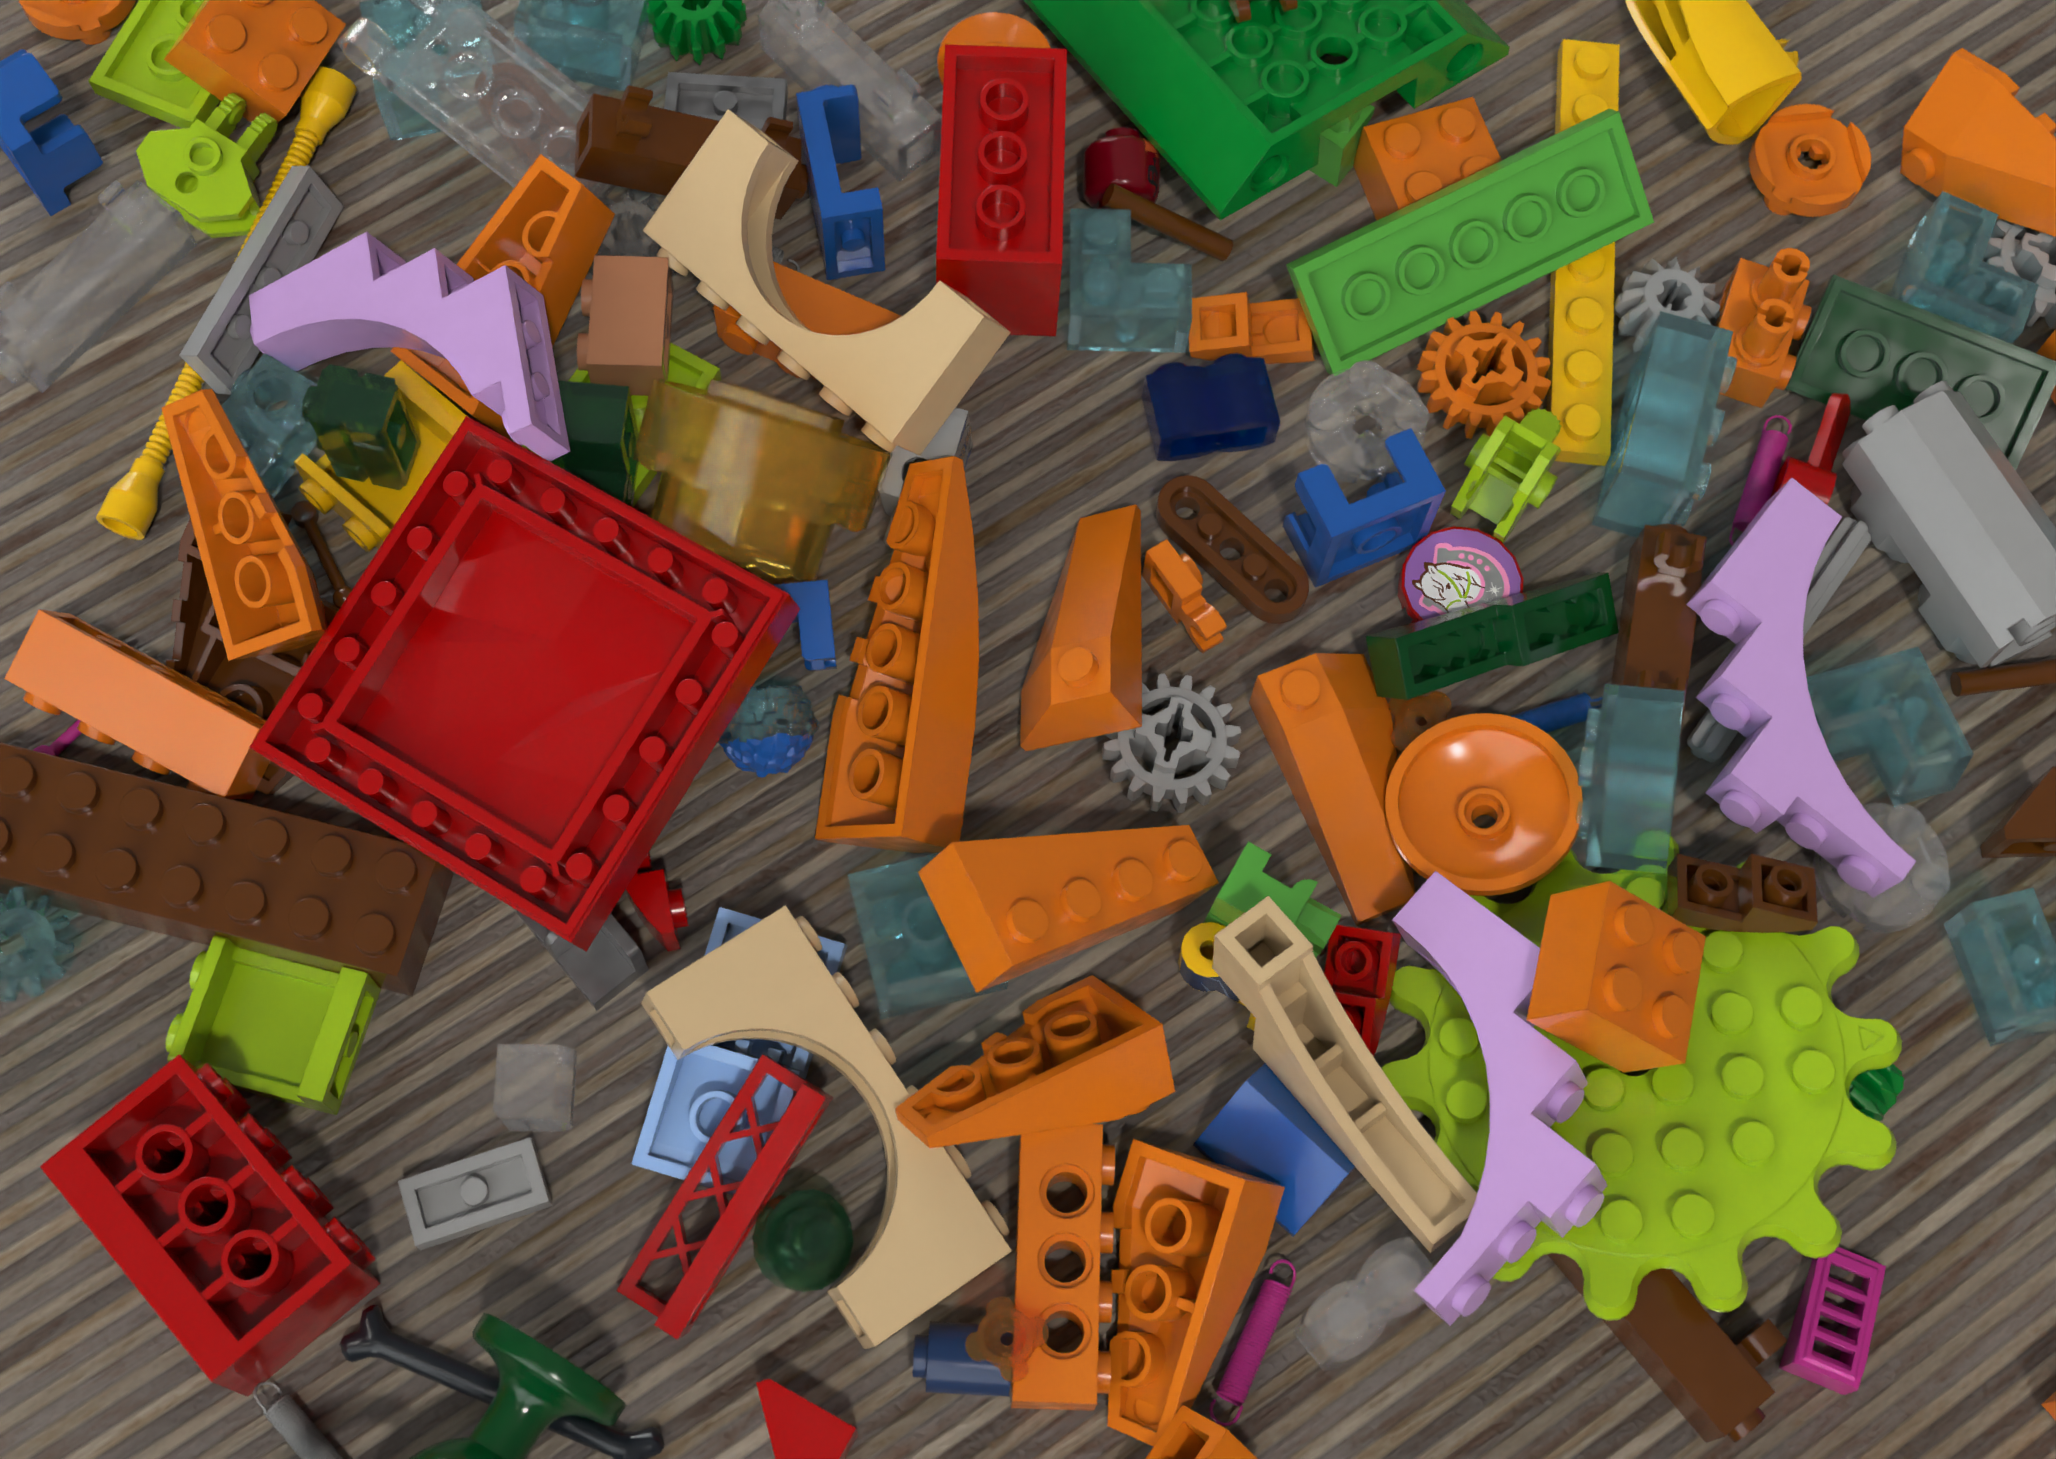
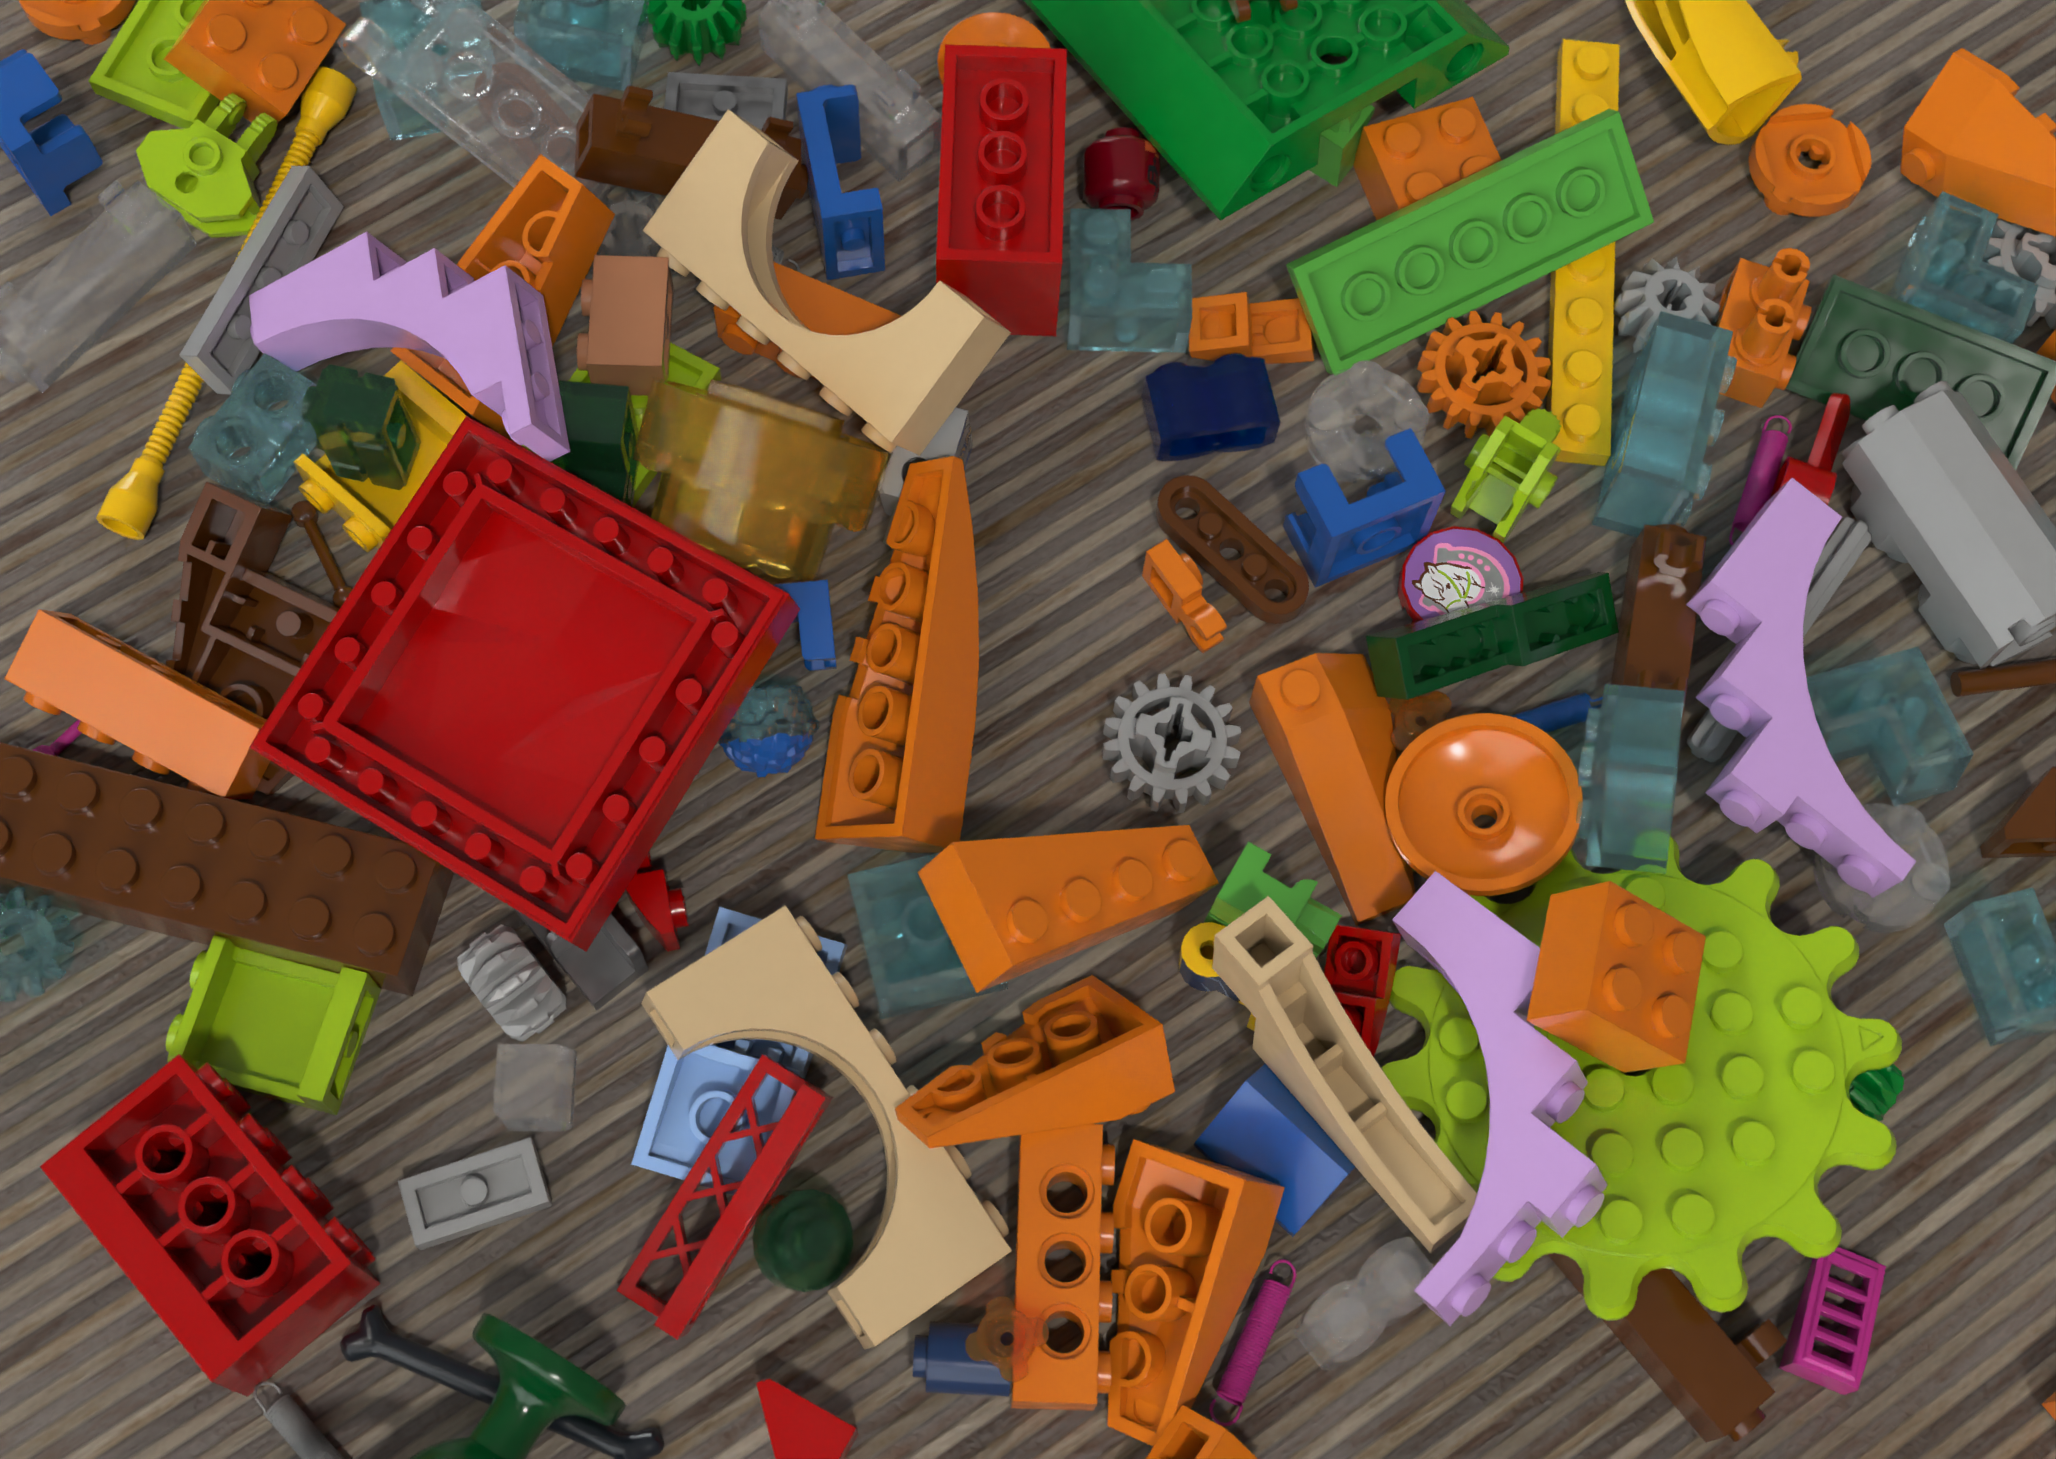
orange wedge [161,389,328,661] -> none
orange wedge [1020,504,1142,751] -> none
reddish brown piece [1102,183,1233,261] -> none
reddish brown slope [1667,854,1818,933] -> none
none -> light grey gear [457,924,566,1042]

